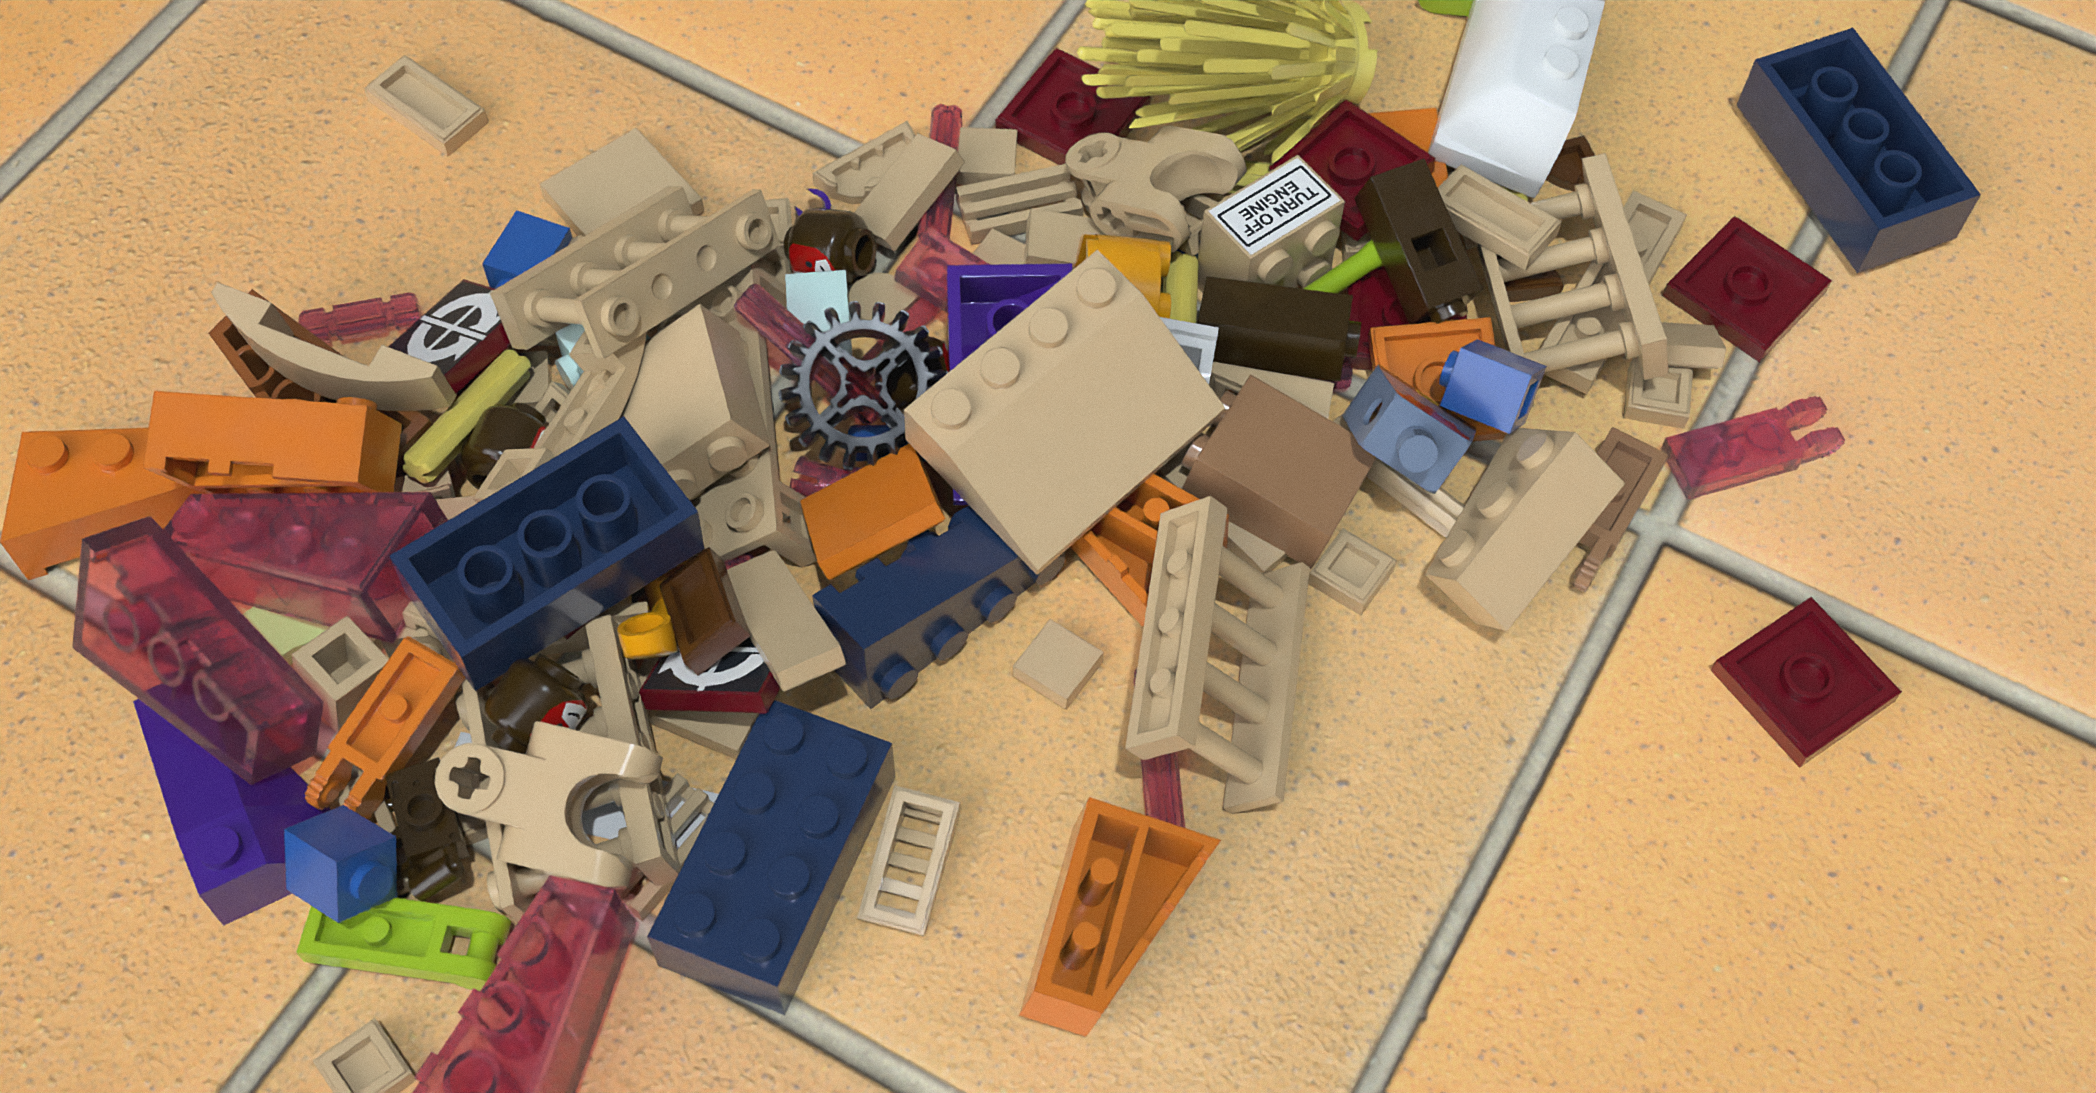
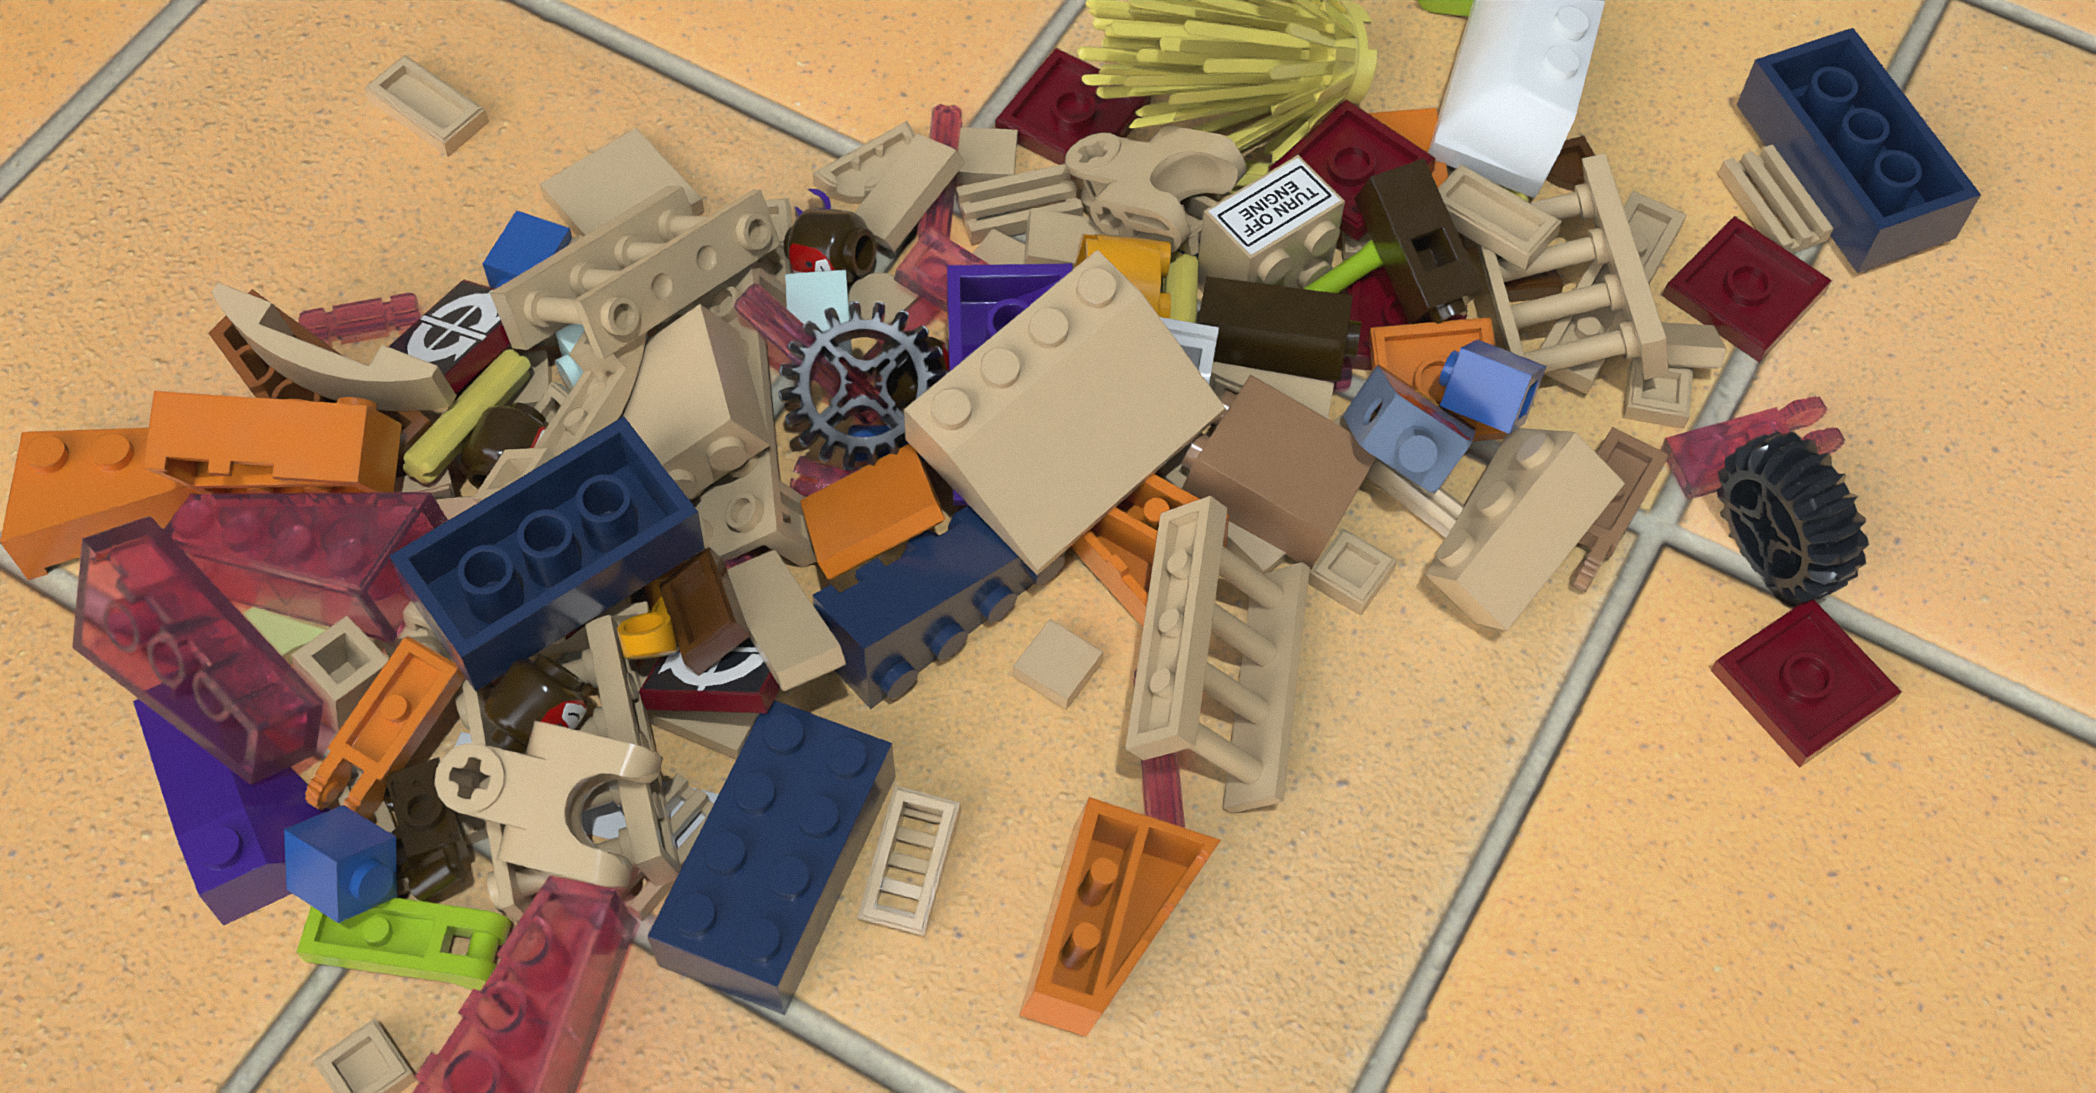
none -> black gear [1717,431,1869,603]
none -> tan tile [1718,144,1834,253]

